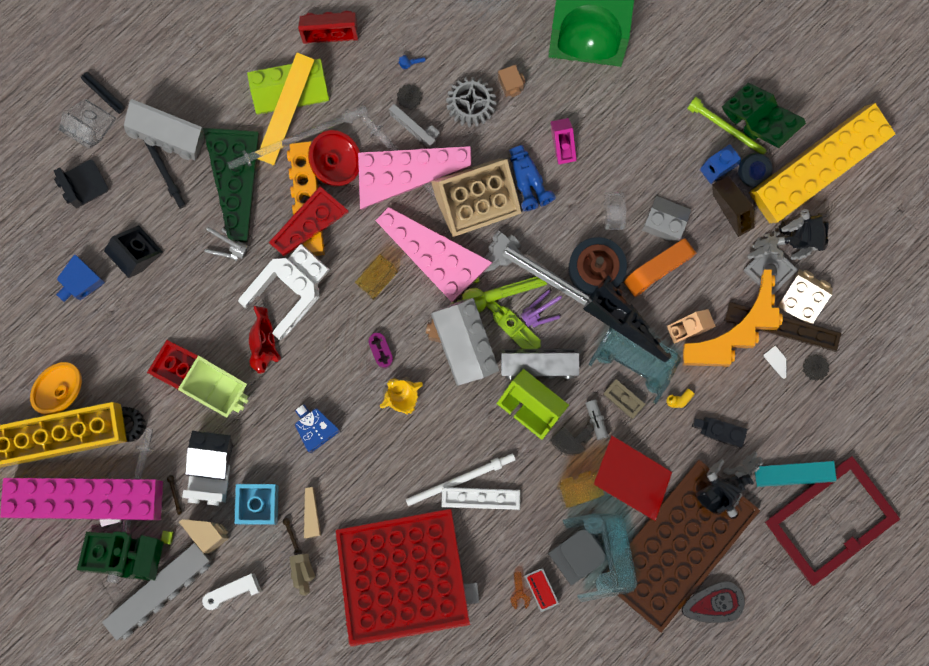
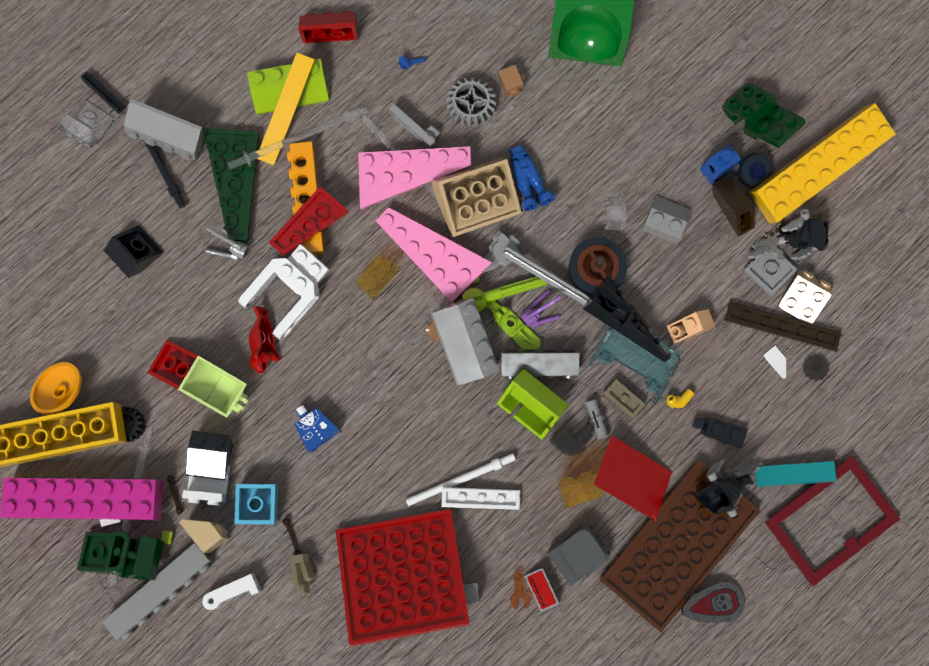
black bracket [53,160,109,209] -> none
blue torso [56,255,105,302] -> none
tan piece [304,487,321,538] -> none
red dish [308,130,360,186] -> none
magenta beam [368,333,393,369] -> none
yellow hair [380,377,423,415] -> none
clear smoke piece [397,84,422,109] -> none
dark pink slope [550,118,577,165] -> none
clear light blue windscreen [563,514,637,602] -> none
orange beam [624,238,697,297] -> none
light orange arch [683,269,783,367] -> none
lime piece [687,97,766,155] -> none

